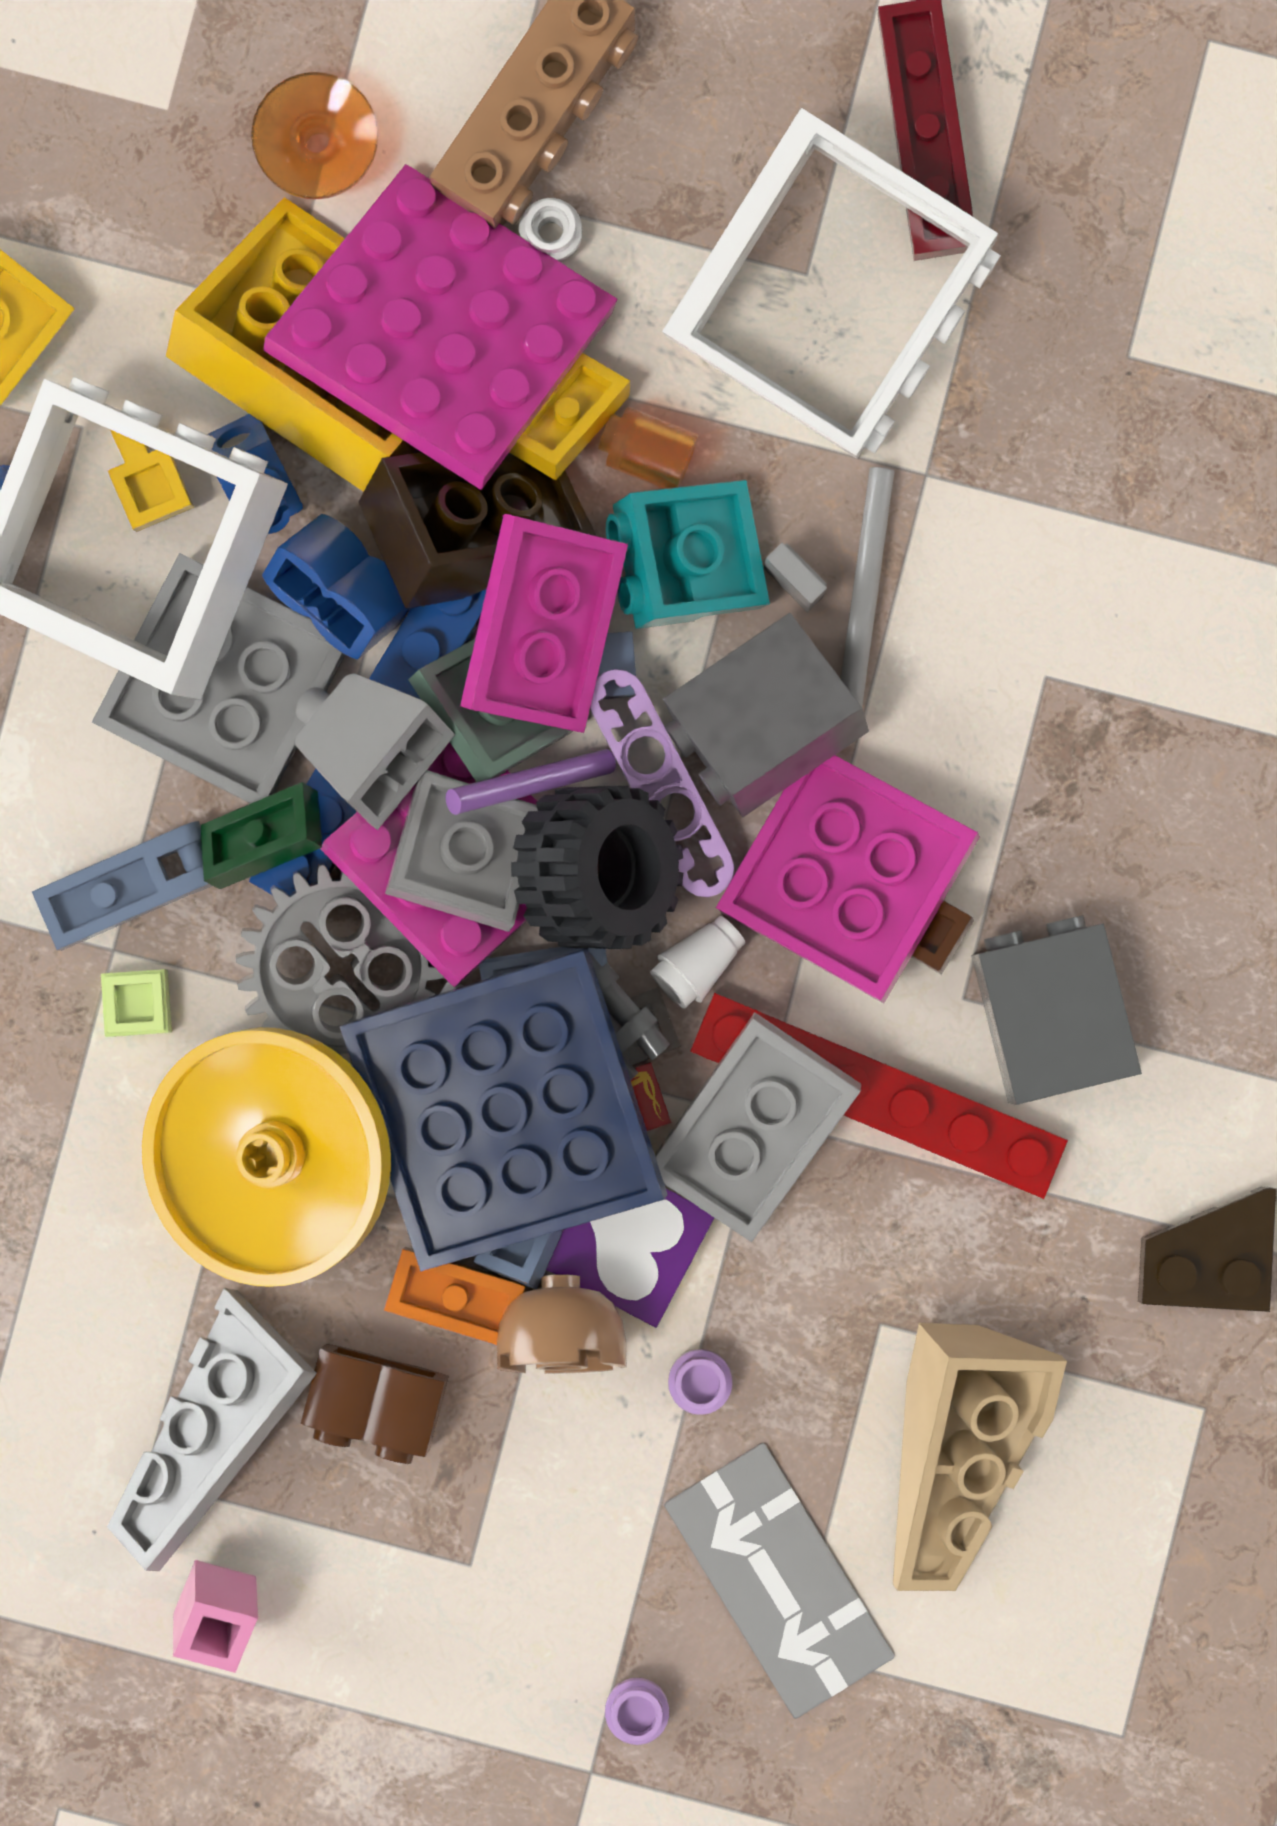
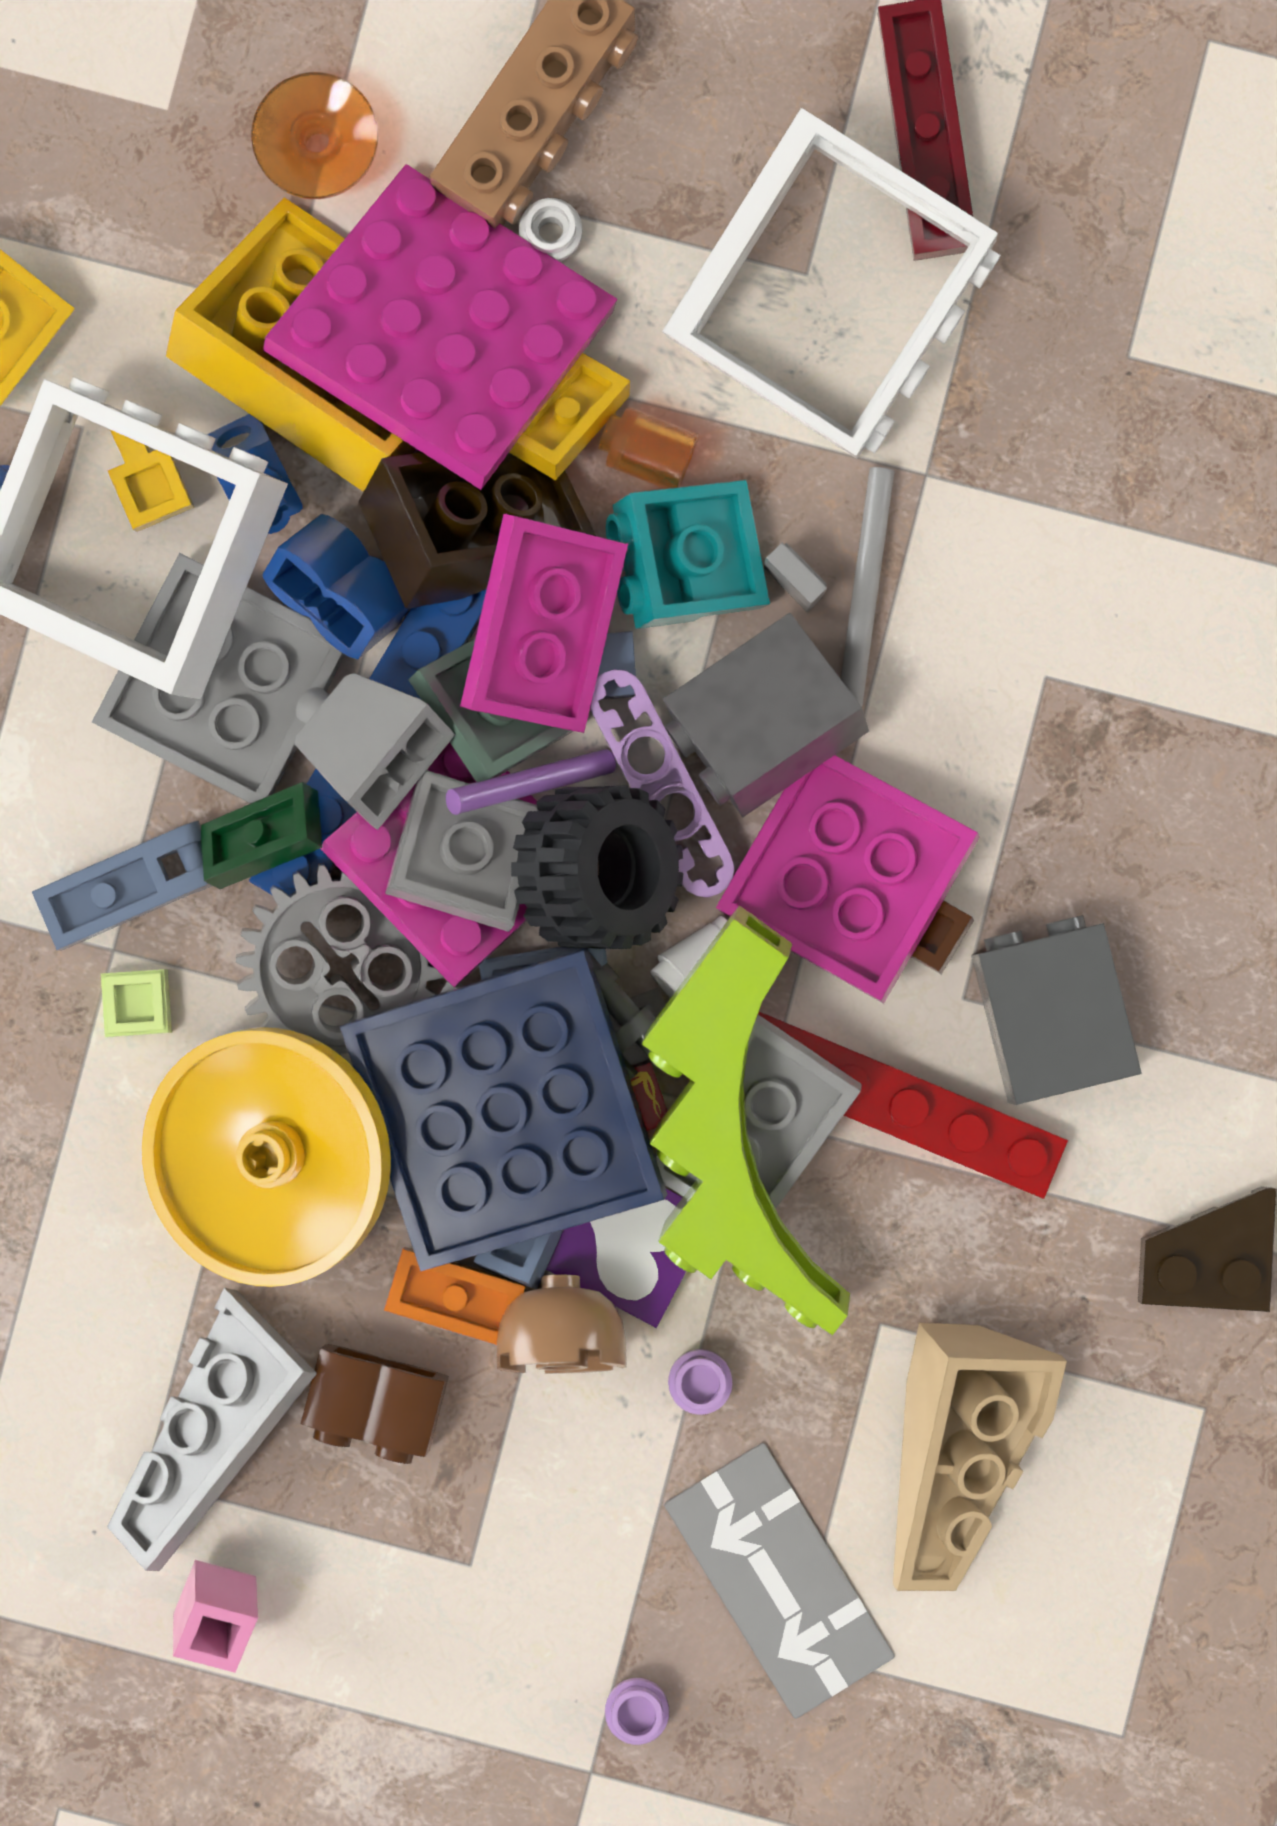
none -> lime arch [642,906,850,1336]

